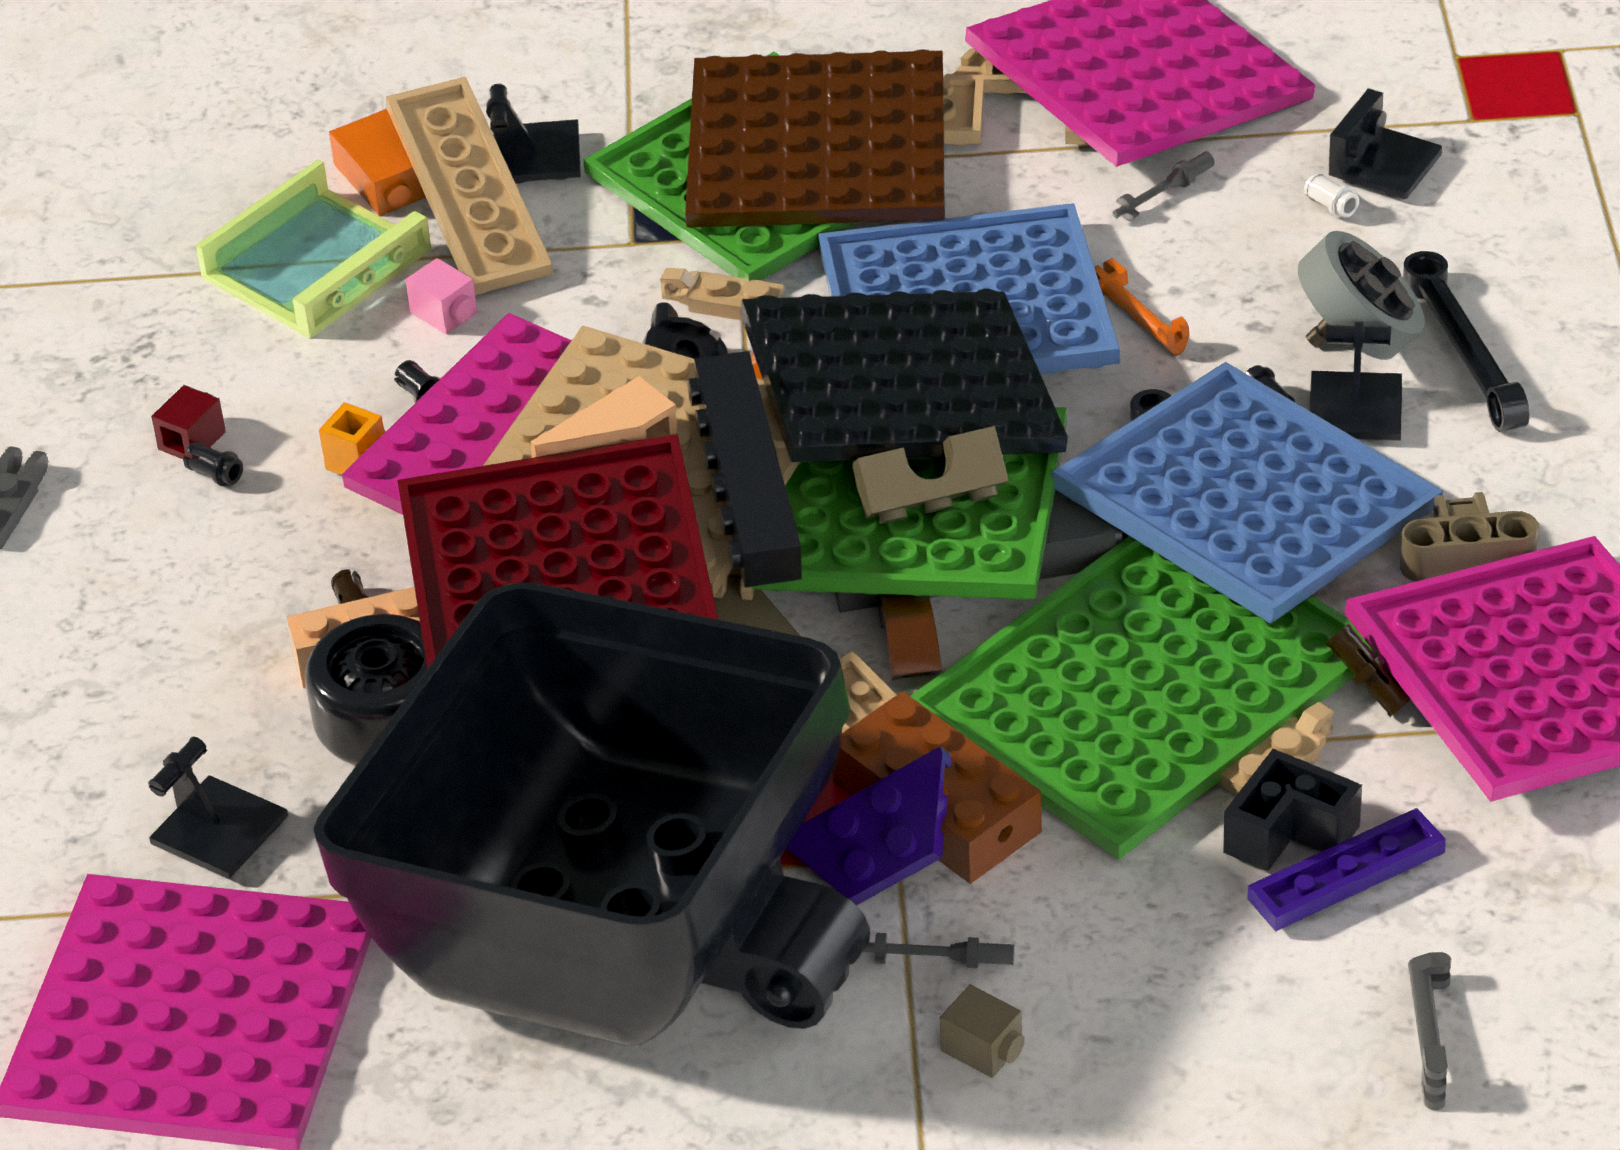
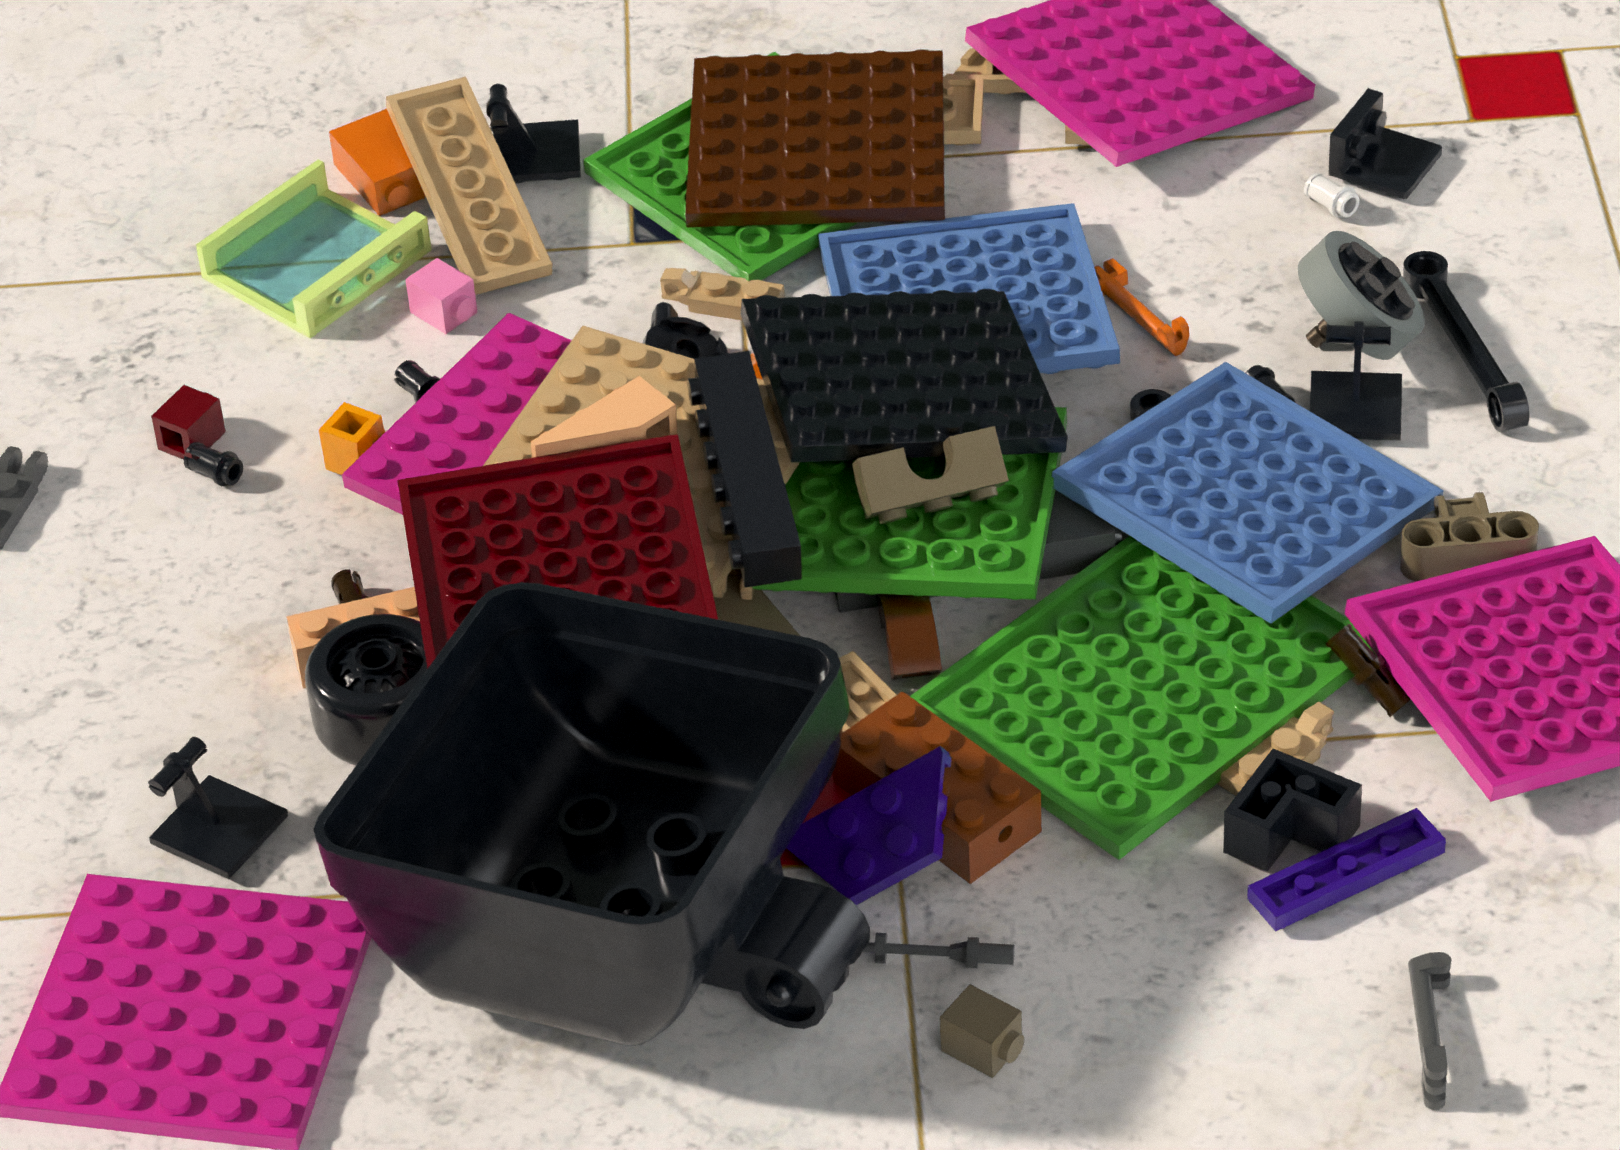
dark grey piece [1112,151,1215,221] -> none

